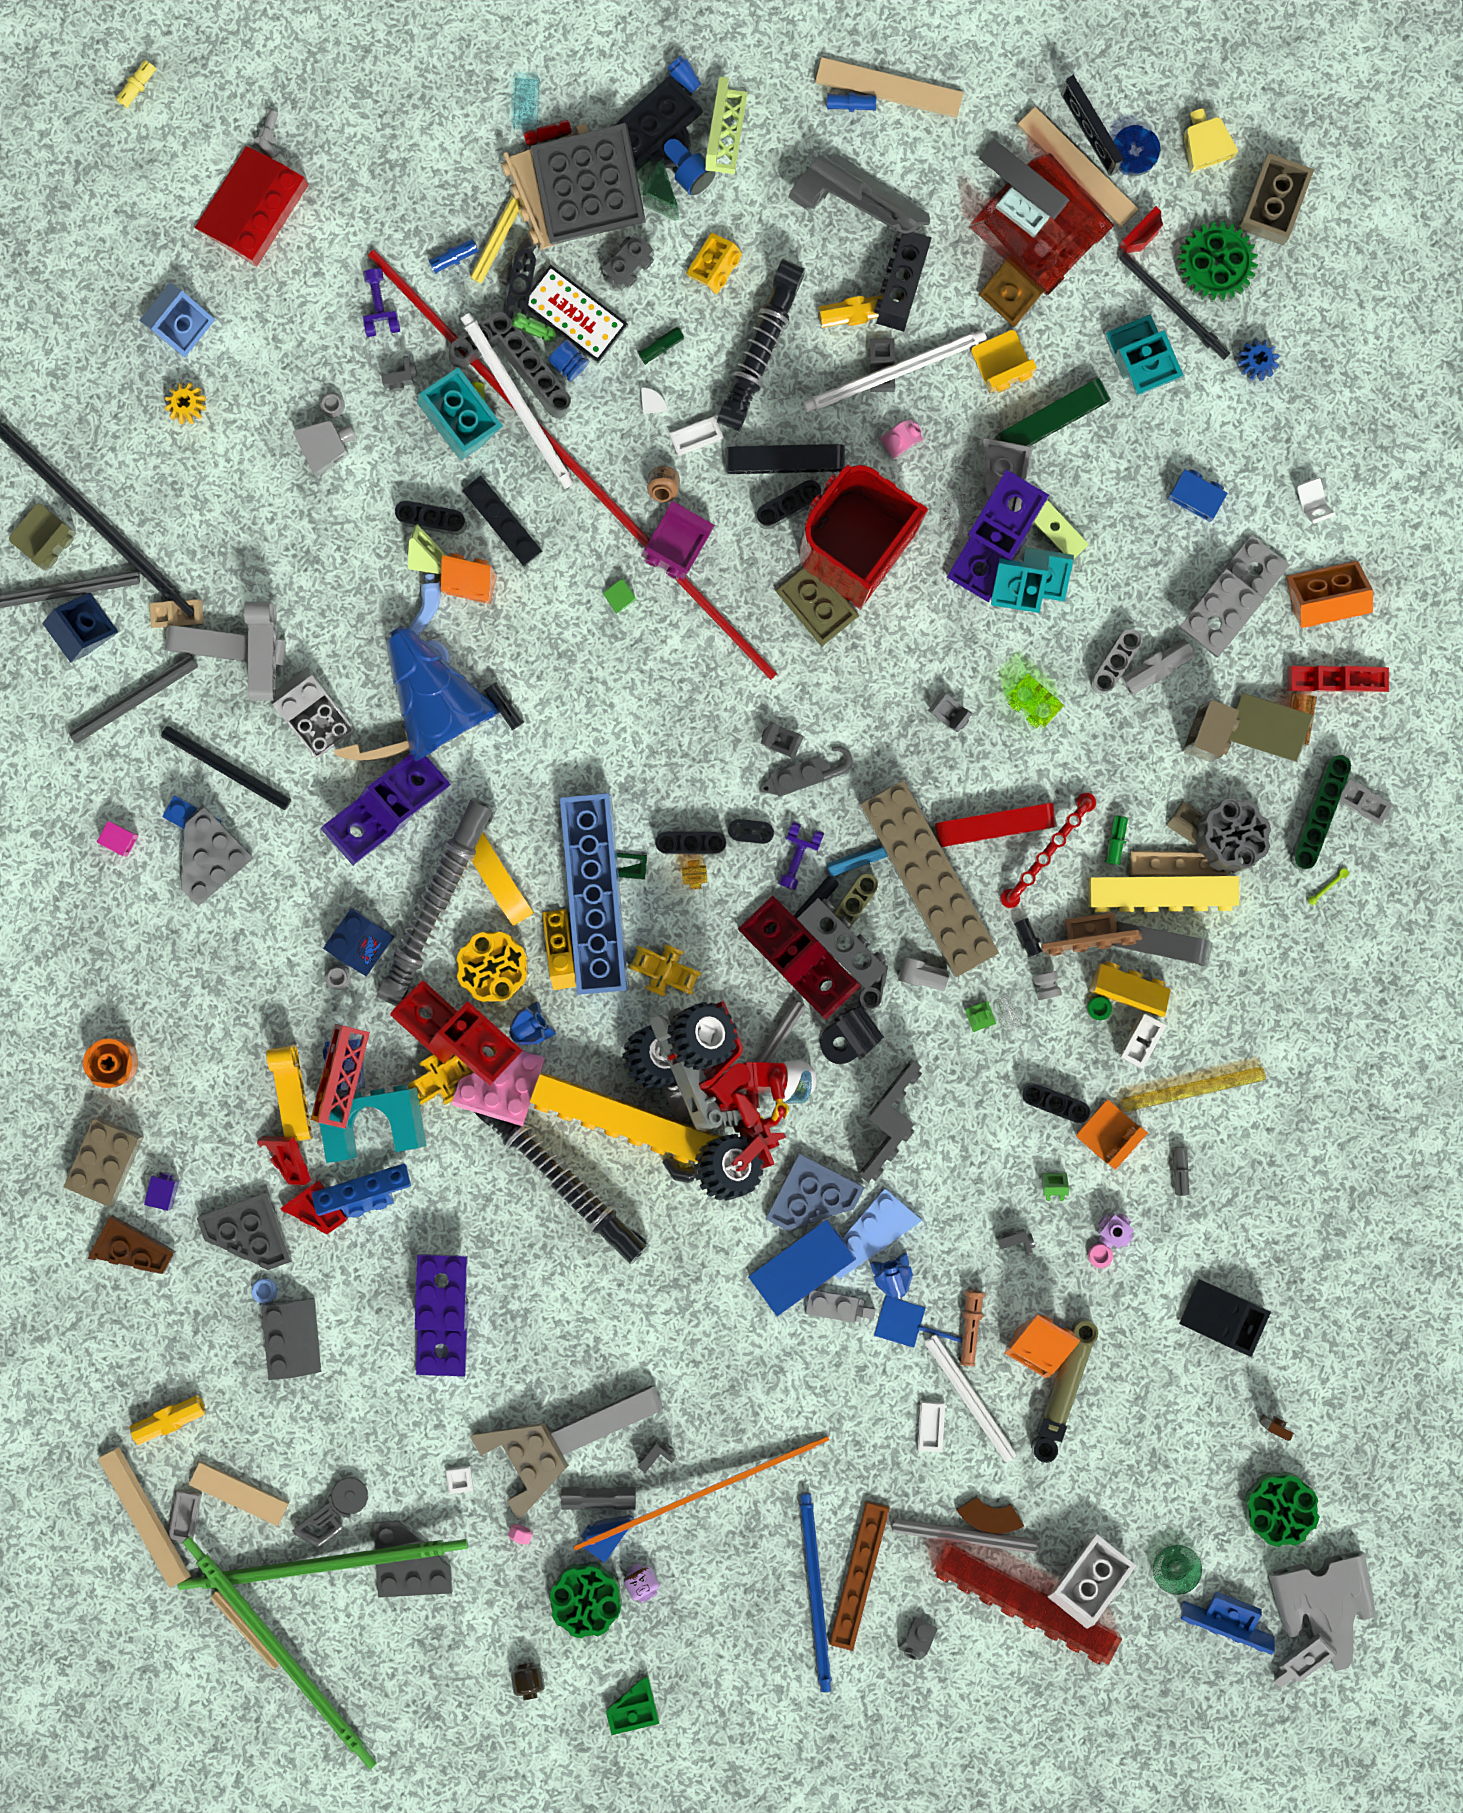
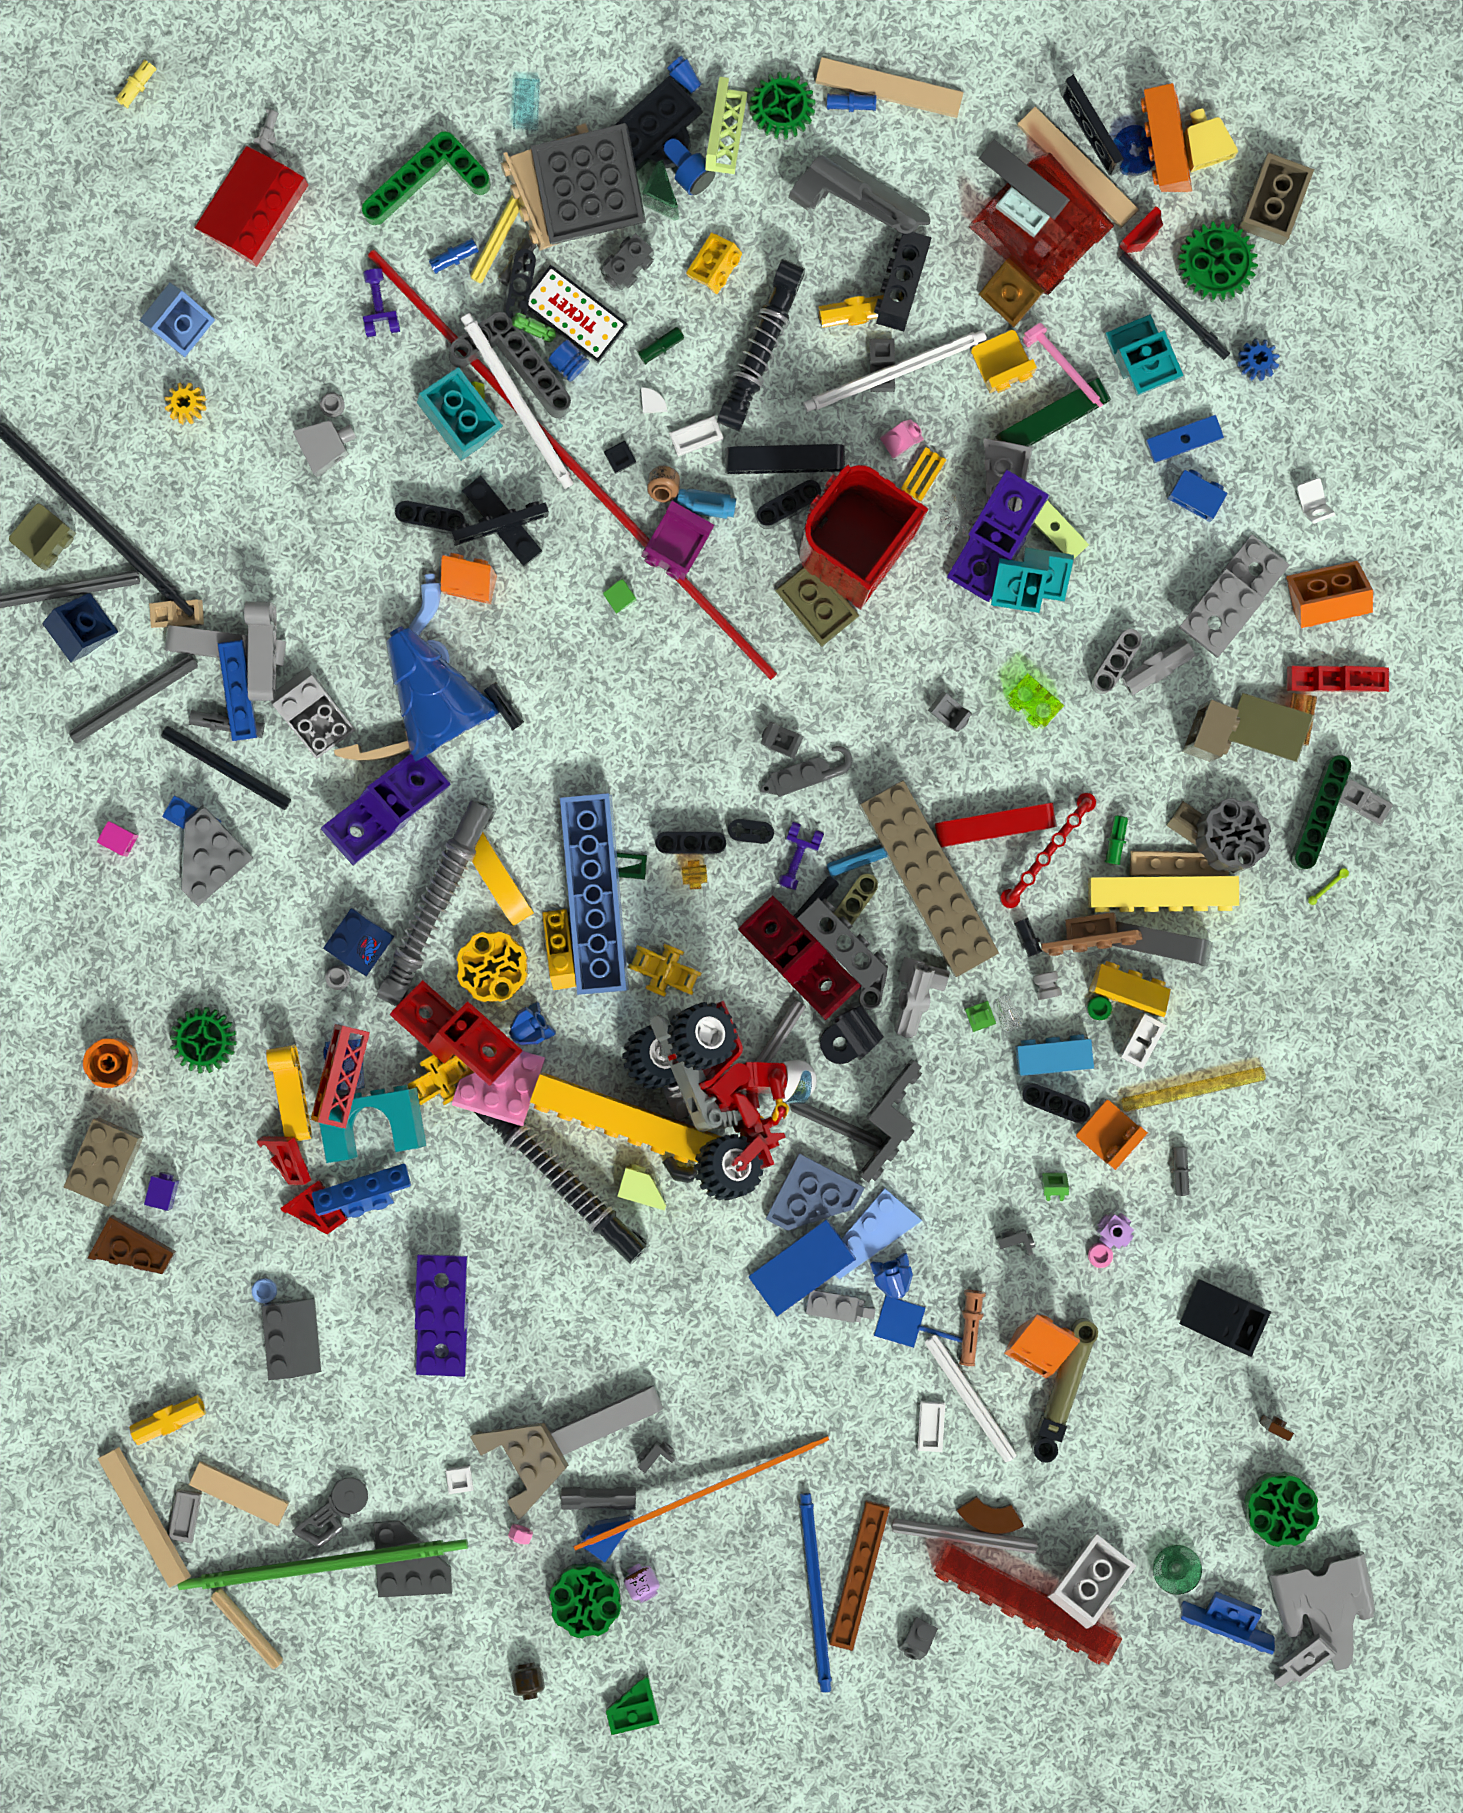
bright green axle [182,1536,377,1770] -> none
dark grey plate [197,1192,292,1270] -> none
dark grey bracket [381,356,417,392] -> none
yellowish green slope [408,524,447,574] -> none
red axle [524,120,572,146] -> none
none -> green gear [170,1007,237,1074]
none -> dark grey pin [189,710,265,738]
none -> blue tile [217,640,258,741]
none -> green beam [362,131,491,226]
none -> black plate [452,501,549,546]
none -> black tile [604,440,637,474]
none -> yellowish green slope [617,1164,666,1211]
none -> dark azure piece [672,488,737,519]
none -> green gear [750,71,816,140]
none -> dark grey axle [791,1099,882,1150]
none -> light grey piece [894,963,935,1038]
none -> yellow tile [900,447,947,502]
none -> dark azure brick [1015,1034,1094,1076]
none -> bright pink piece [1023,323,1103,407]
none -> orange slope [1141,83,1192,192]
none -> blue tile [1146,415,1224,464]

